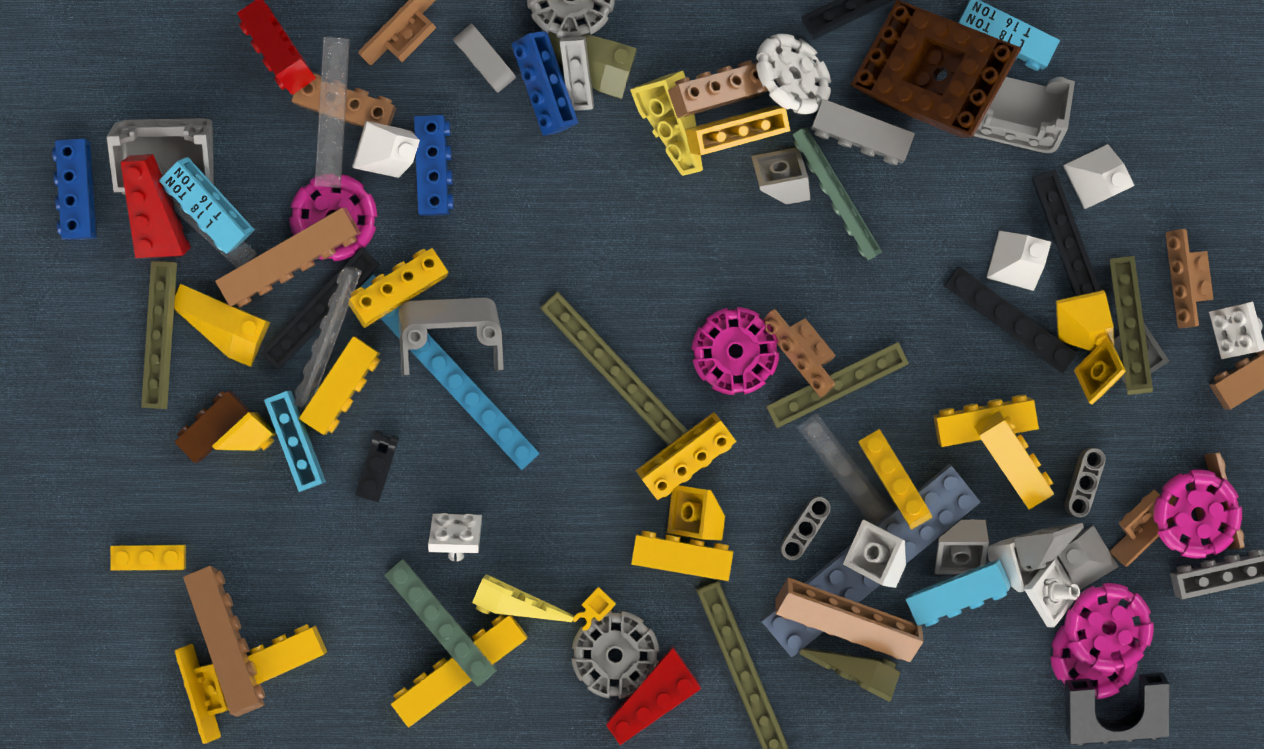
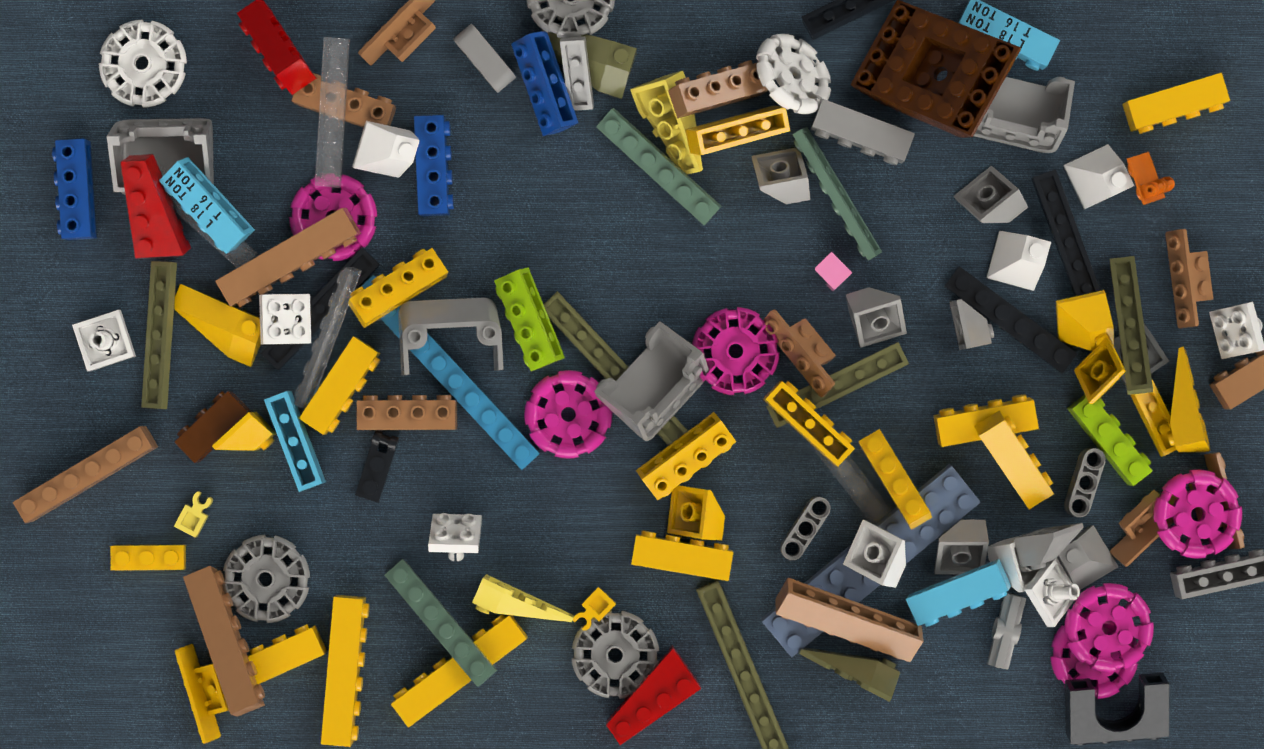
none -> medium nougat brick [13,426,158,523]
none -> white plate [72,310,136,372]
none -> white plate [99,20,187,108]
none -> light yellow plate [174,491,213,538]
none -> light grey plate [222,535,310,623]
none -> white plate [259,294,311,345]
none -> yellow brick [321,595,369,747]
none -> medium nougat brick [357,395,457,430]
none -> lime brick [494,267,565,371]
none -> dark pink plate [524,370,613,459]
none -> light grey windscreen [594,321,709,441]
none -> sand green plate [596,108,722,225]
none -> yellow brick [763,381,855,467]
none -> bright pink panel [815,252,852,291]
none -> light grey slope [846,287,907,348]
none -> light grey slope [949,299,994,350]
none -> light grey slope [954,166,1028,223]
none -> light grey piece [987,593,1026,670]
none -> lime brick [1067,394,1153,486]
none -> yellow brick [1122,73,1230,134]
none -> orange hinge [1127,152,1175,205]
none -> yellow plate [1130,379,1177,457]
none -> yellow wedge [1167,347,1211,452]

